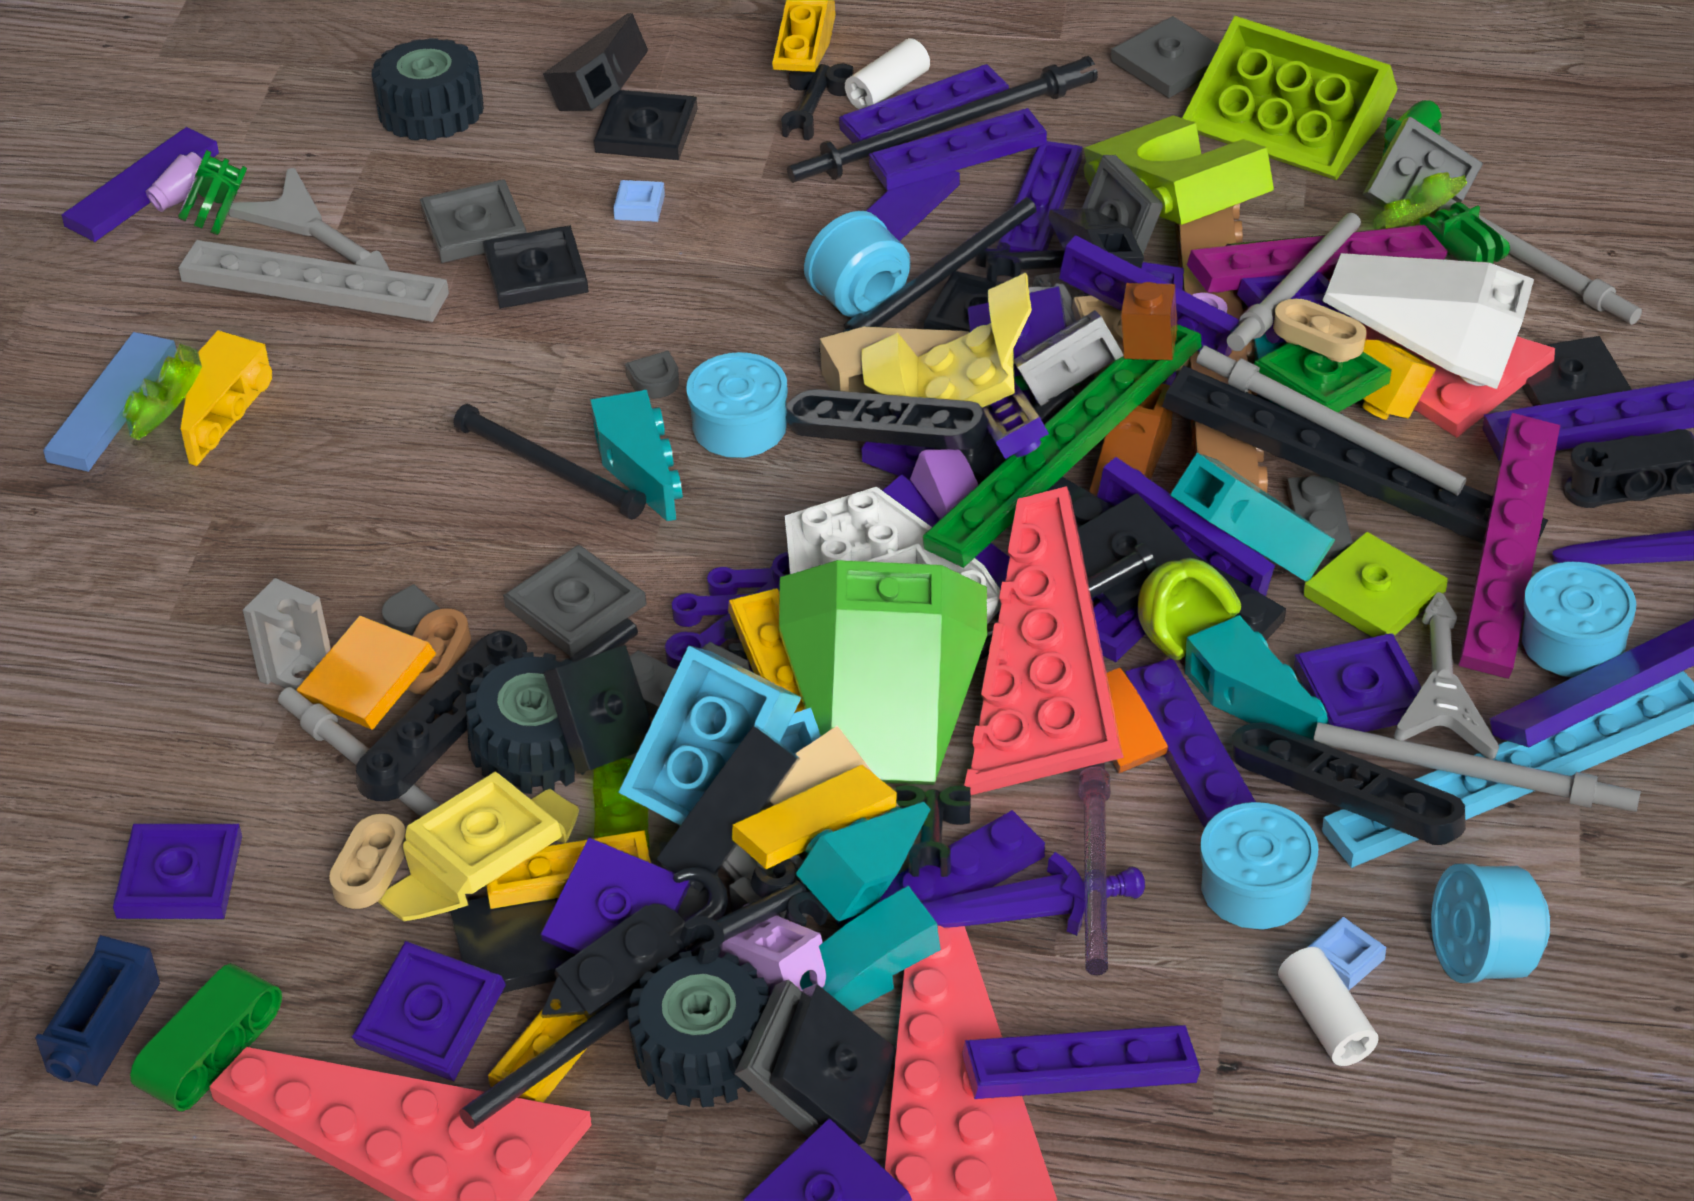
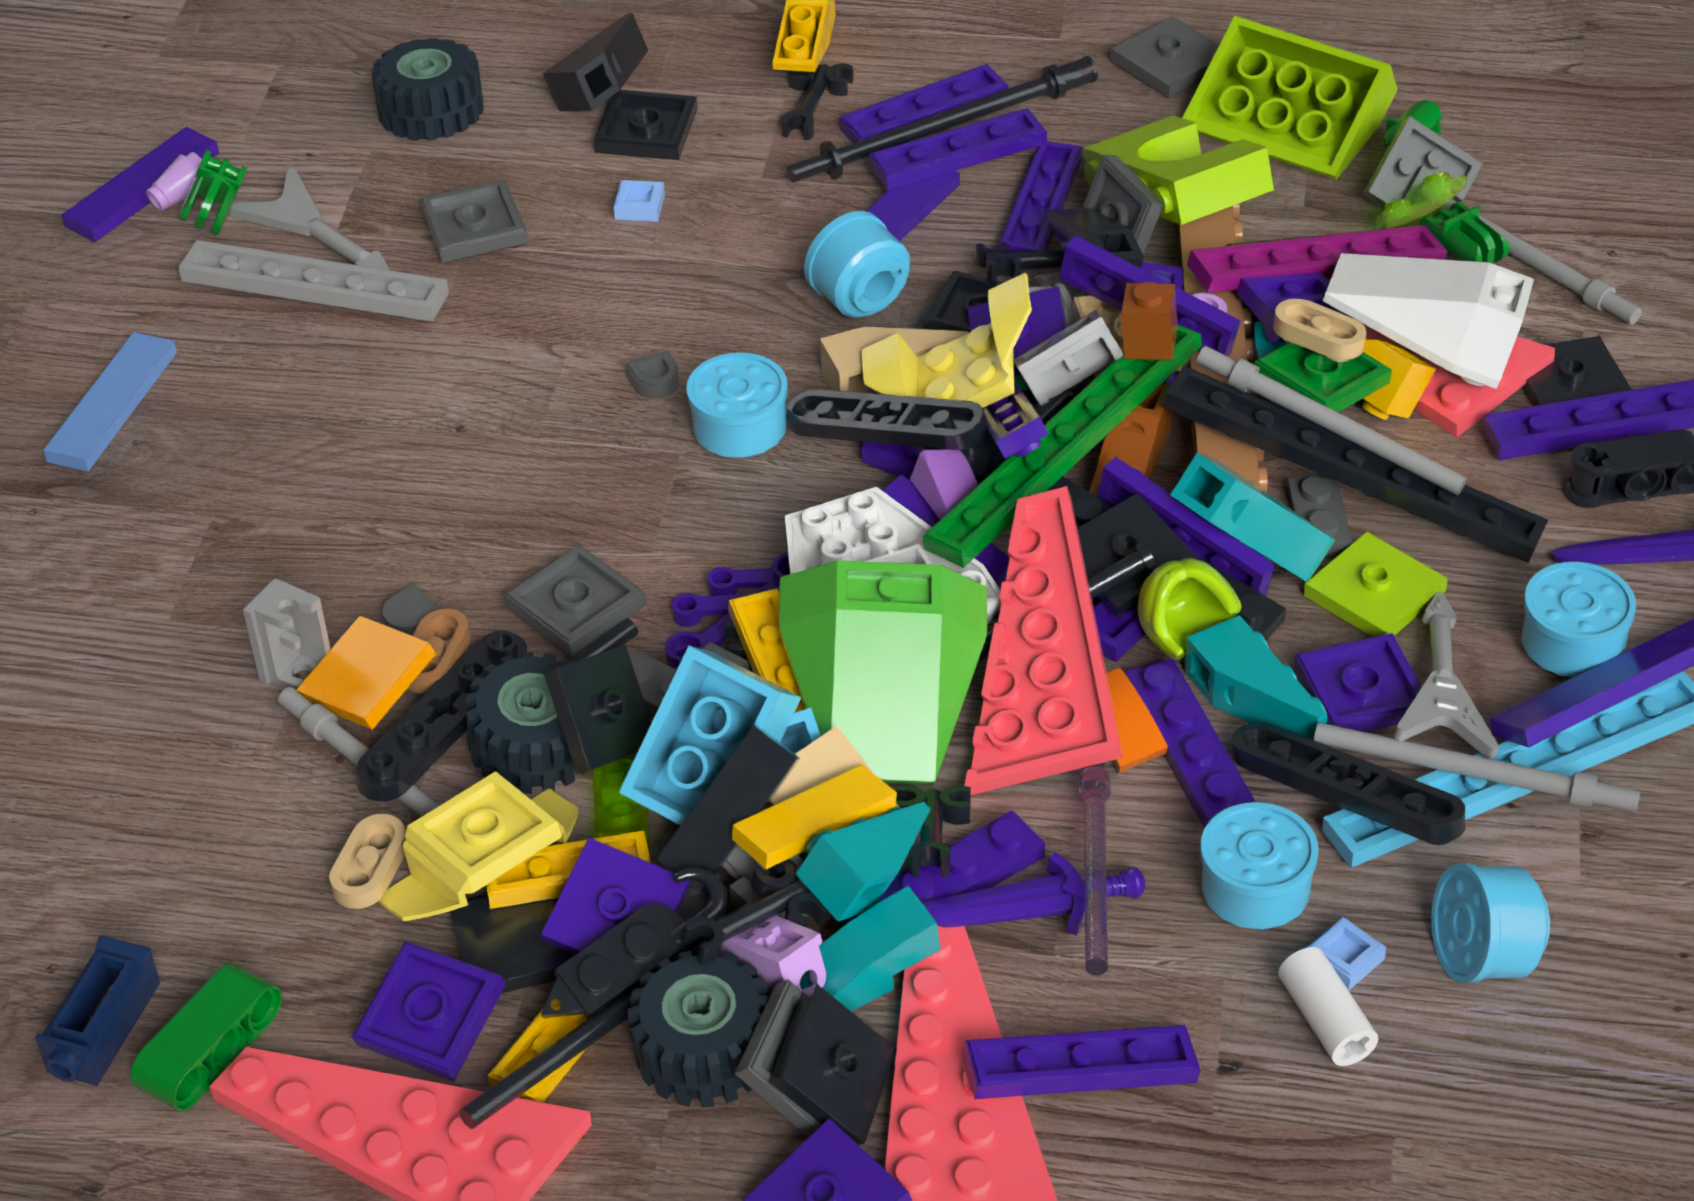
dark purple plate [113,824,242,919] -> none
clear neon green slope [123,344,202,440] -> none
yellow slope [180,330,272,466] -> none
black bar [453,403,646,520] -> none
black plate [483,225,589,309] -> none
teal slope [590,390,683,521] -> none
black bar [819,197,1037,354] -> none
white piece [845,38,930,109] -> none
light grey bar [1227,213,1361,351] -> none
magenta plate [1458,413,1560,679] -> none

